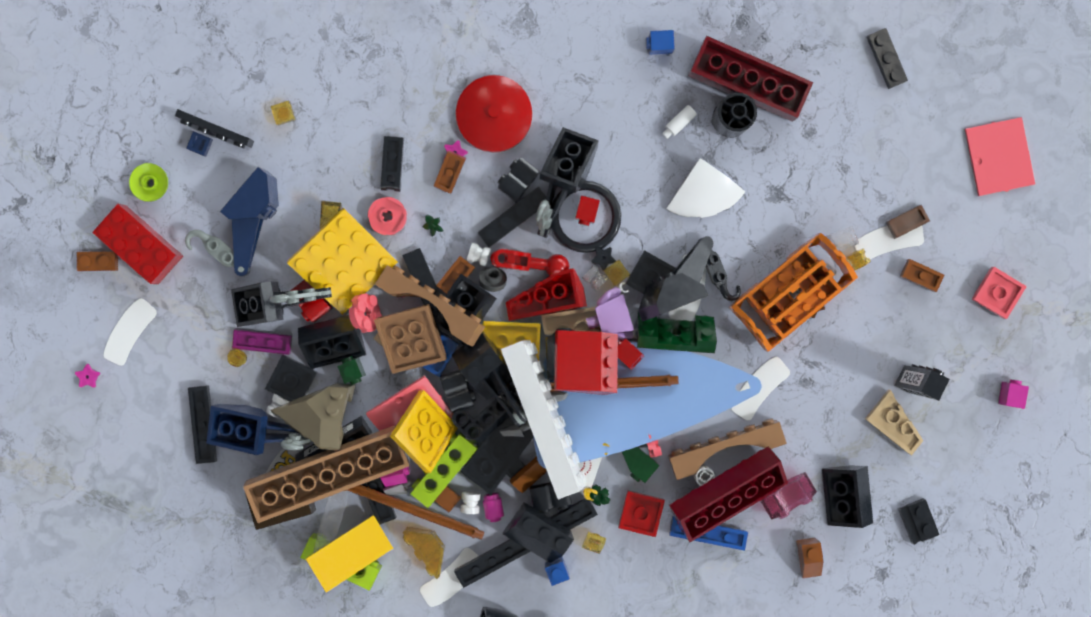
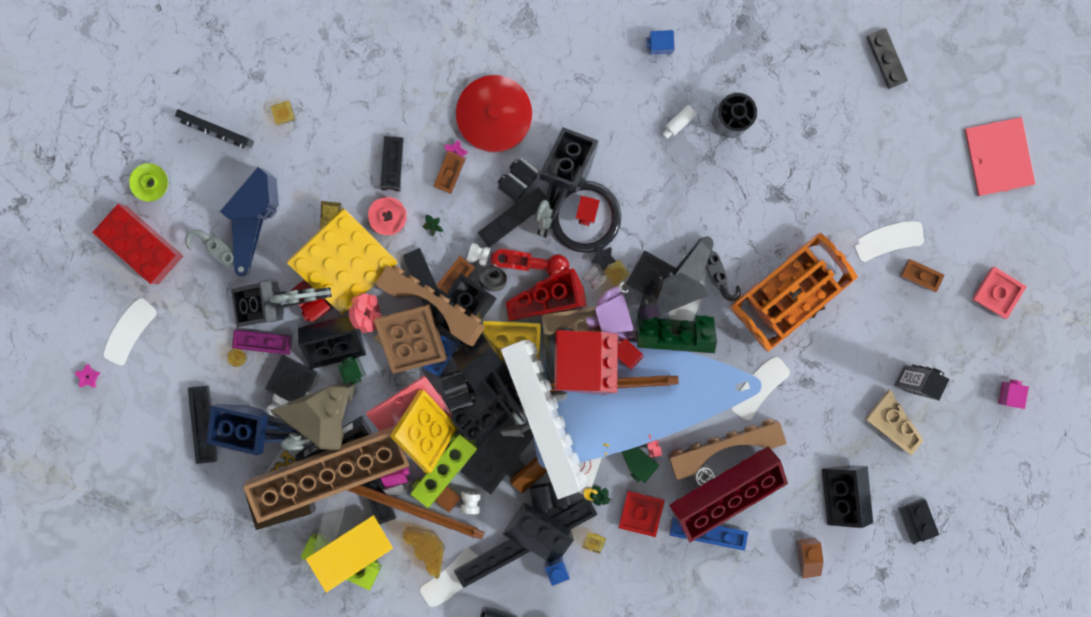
dark orange plate [77,251,118,271] -> none
dark blue plate [186,131,213,157] -> none
dark pink brick [482,493,504,522] -> none
white brick [666,158,745,218] -> none
dark red brick [688,35,814,122] -> none
clear pink brick [761,472,817,520] -> none
clear yellow wheel [846,248,871,270] -> none
reddish brown tile [886,204,930,239] -> none

